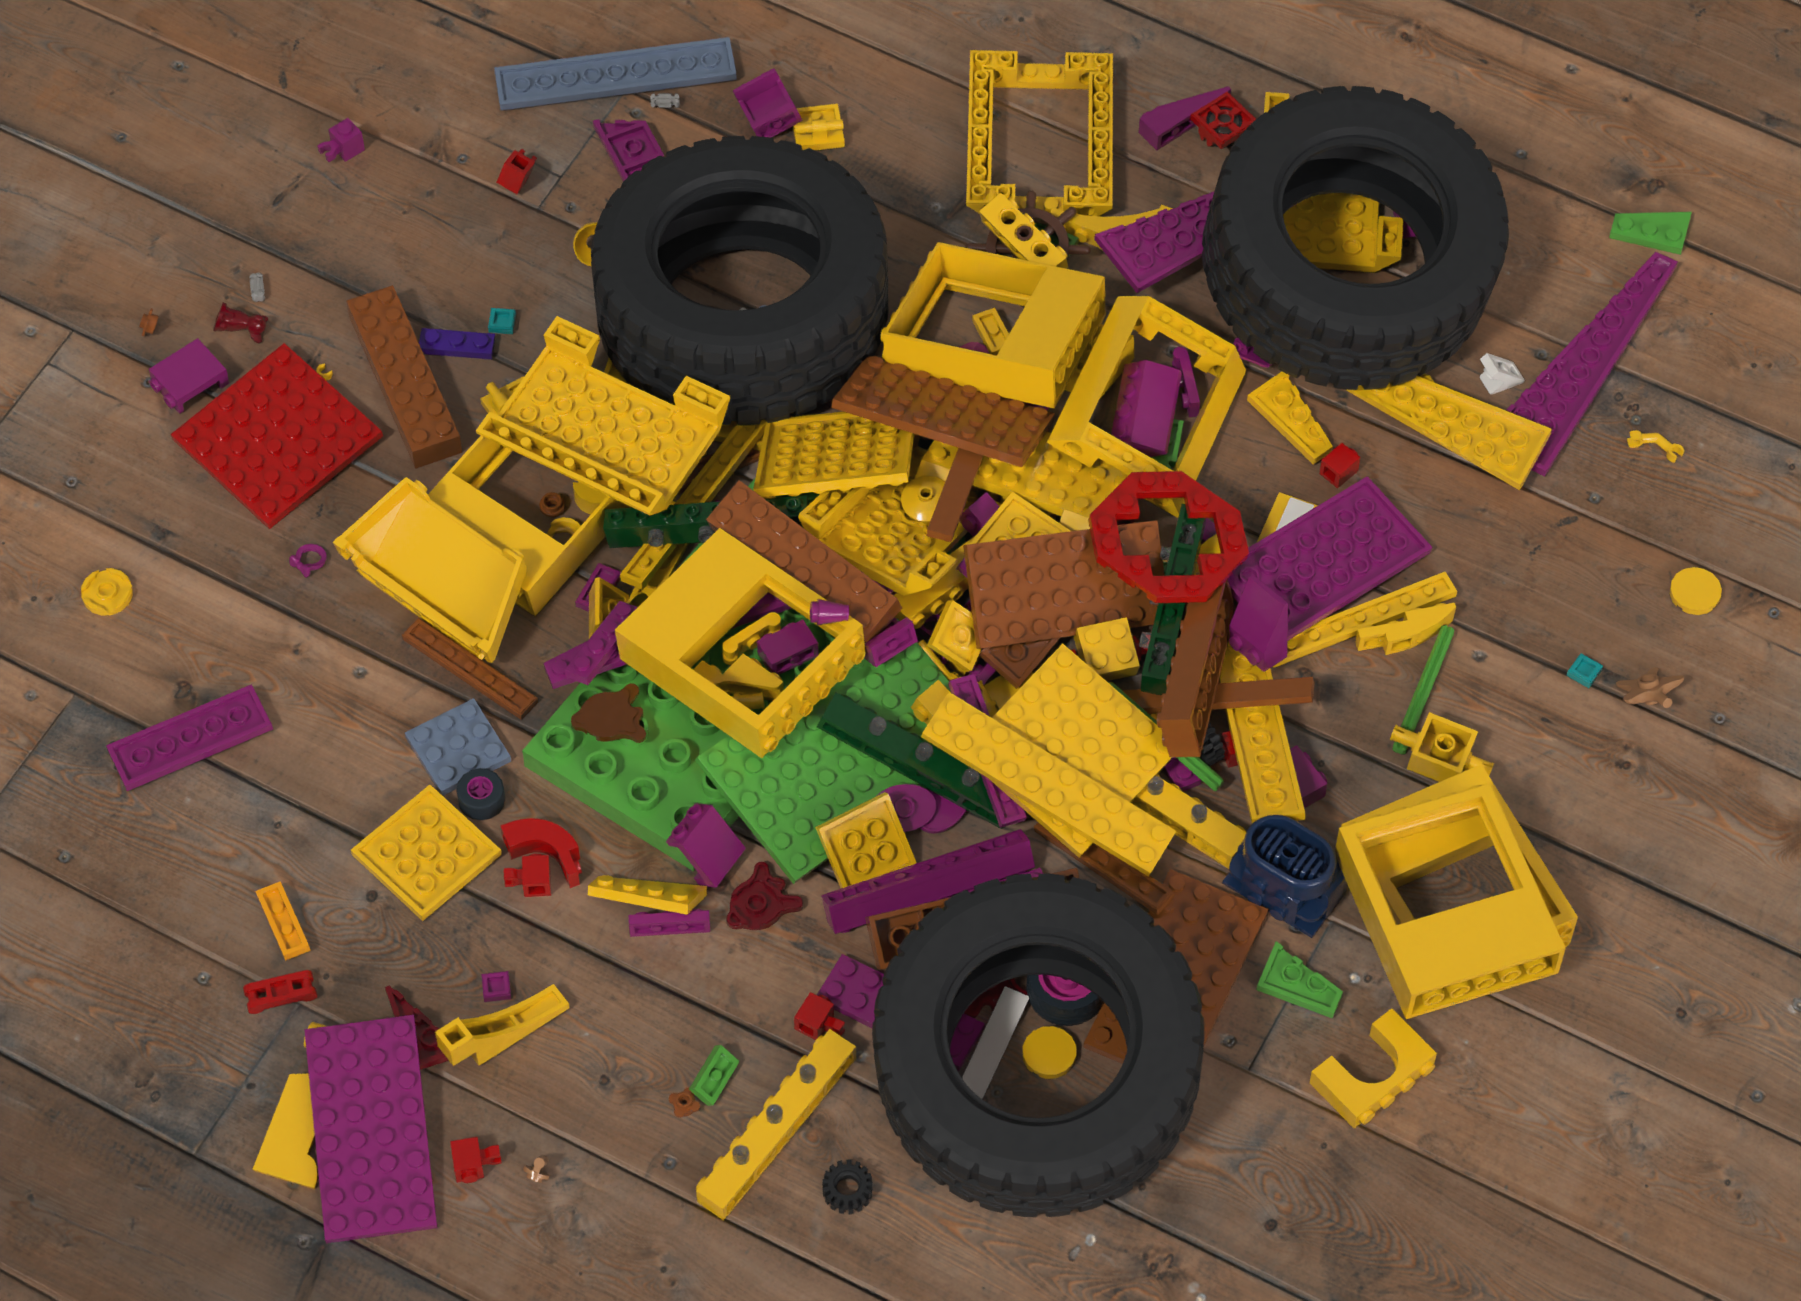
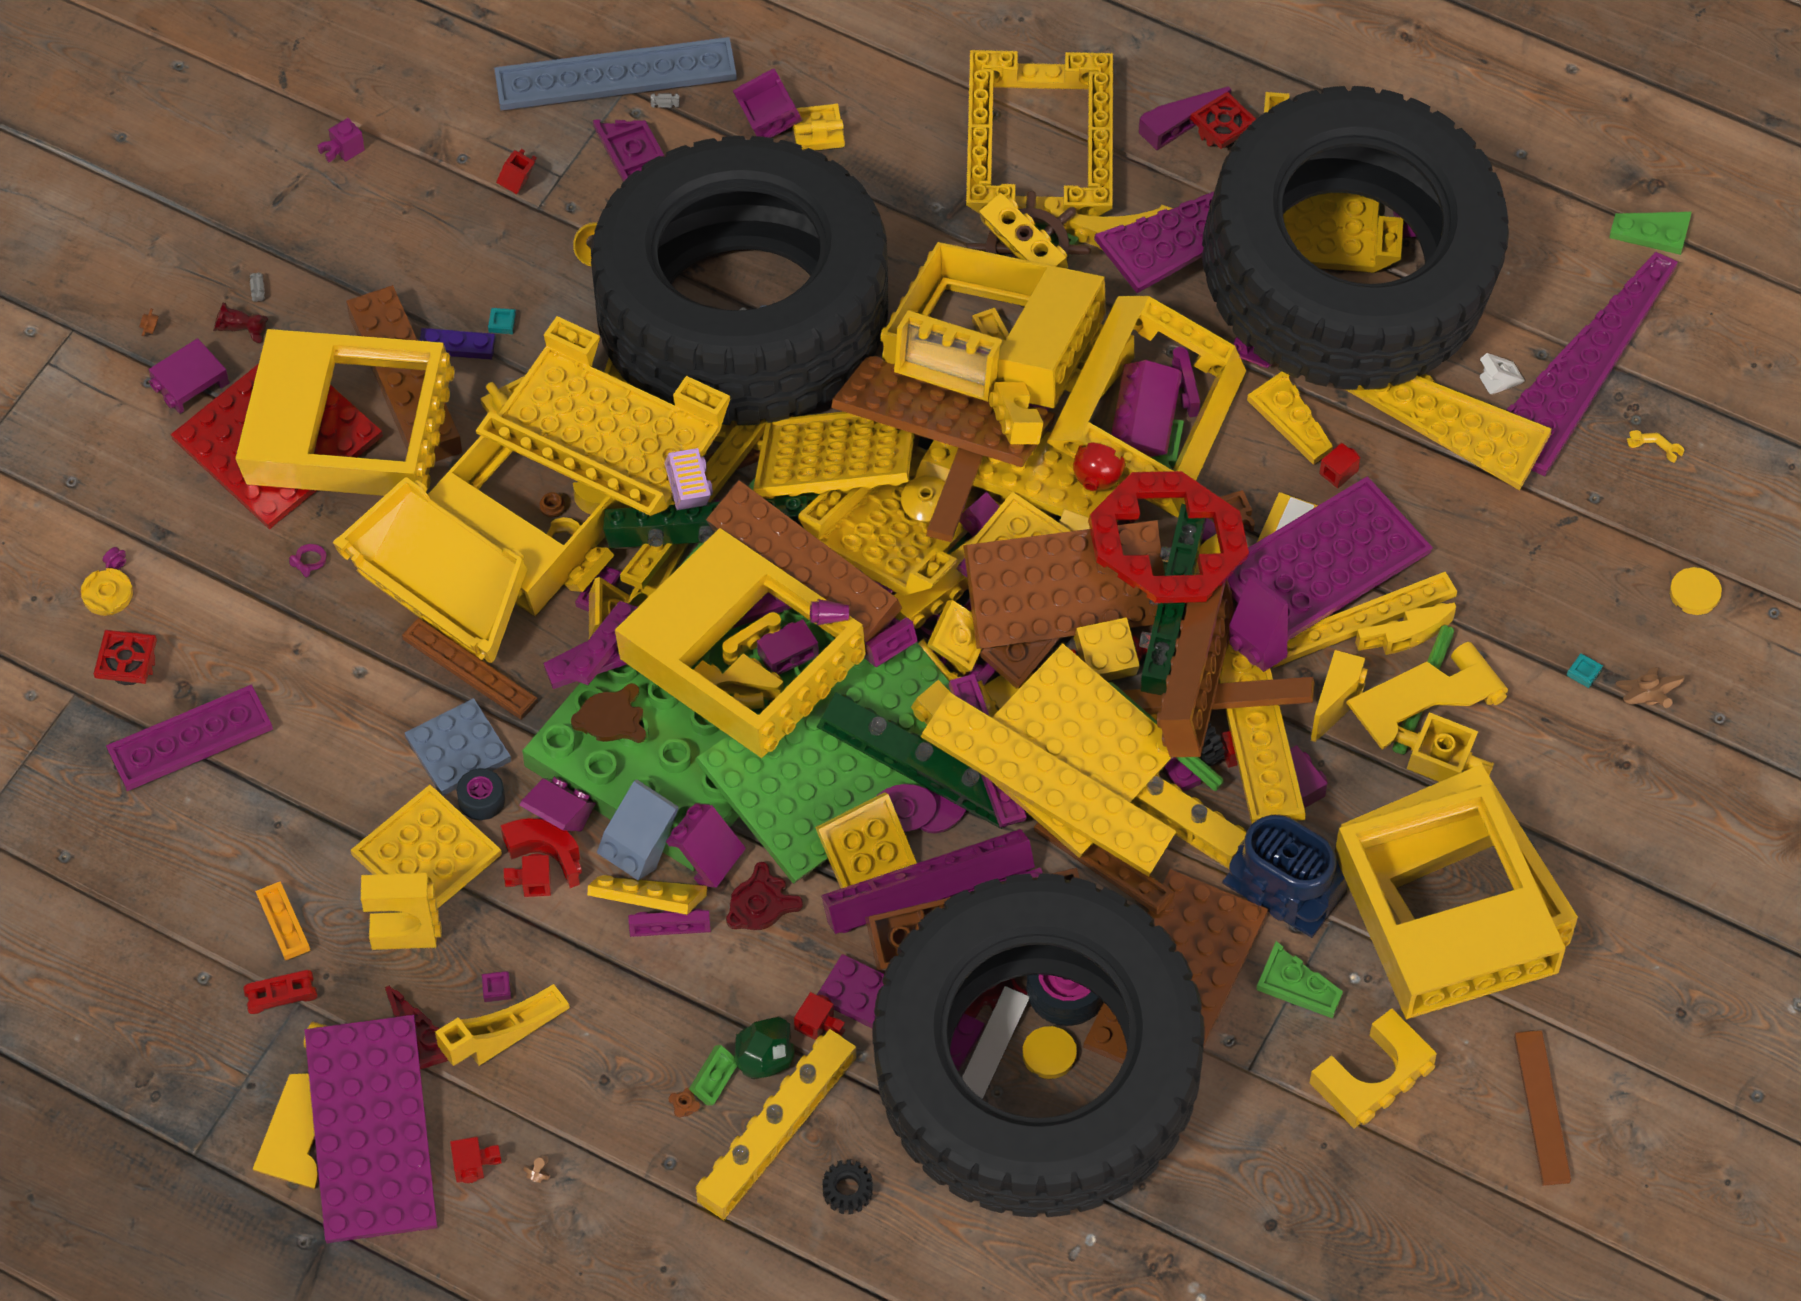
none -> red piece [93,630,157,685]
none -> magenta plate [102,547,126,570]
none -> yellow panel [236,329,454,496]
none -> yellow arch [361,873,442,950]
none -> magenta slope [519,776,596,832]
none -> yellow plate [564,547,614,592]
none -> sand blue slope [597,779,679,881]
none -> lavender brick [664,448,713,510]
none -> dark green helmet [734,1016,795,1080]
none -> window [894,310,1002,402]
none -> yellow arch [989,382,1043,444]
none -> red cylinder [1073,442,1126,491]
none -> dark orange plate [1220,490,1255,532]
none -> yellow slope [1311,650,1368,742]
none -> yellow door [1346,642,1508,750]
none -> dark orange tile [1514,1030,1571,1186]

